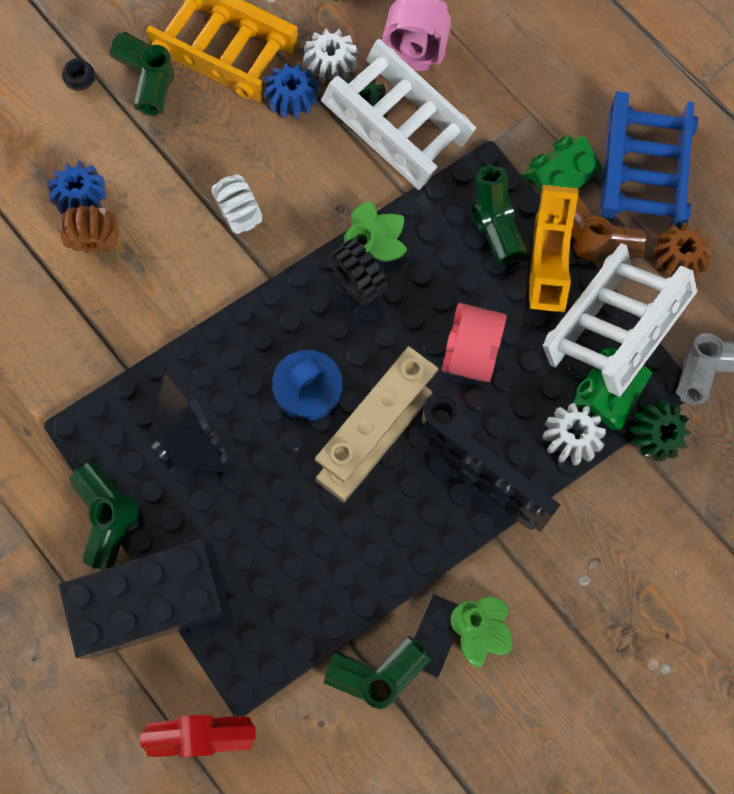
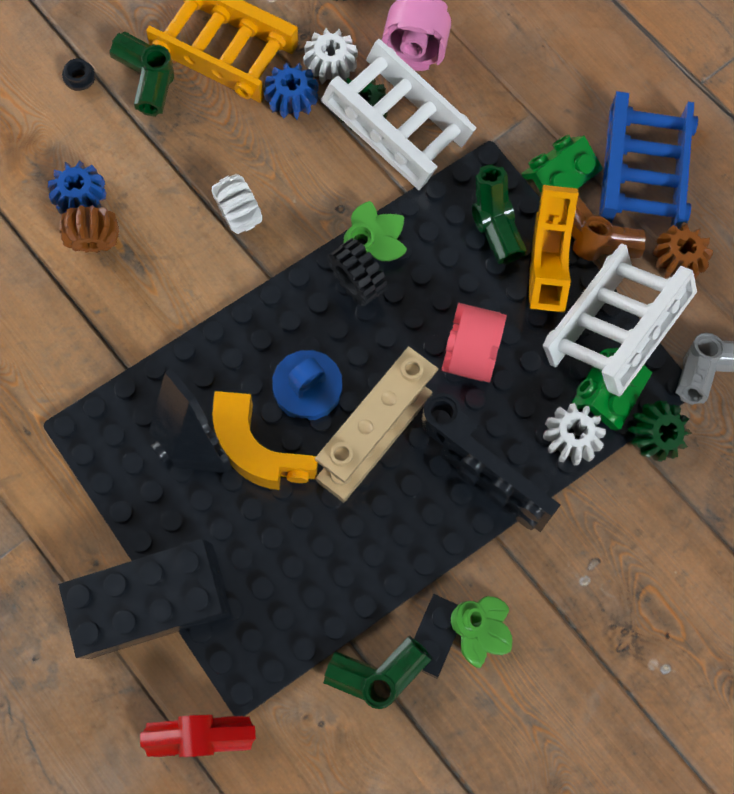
dark green piece [69,462,138,570] -> none
none -> light orange arch [212,391,318,490]

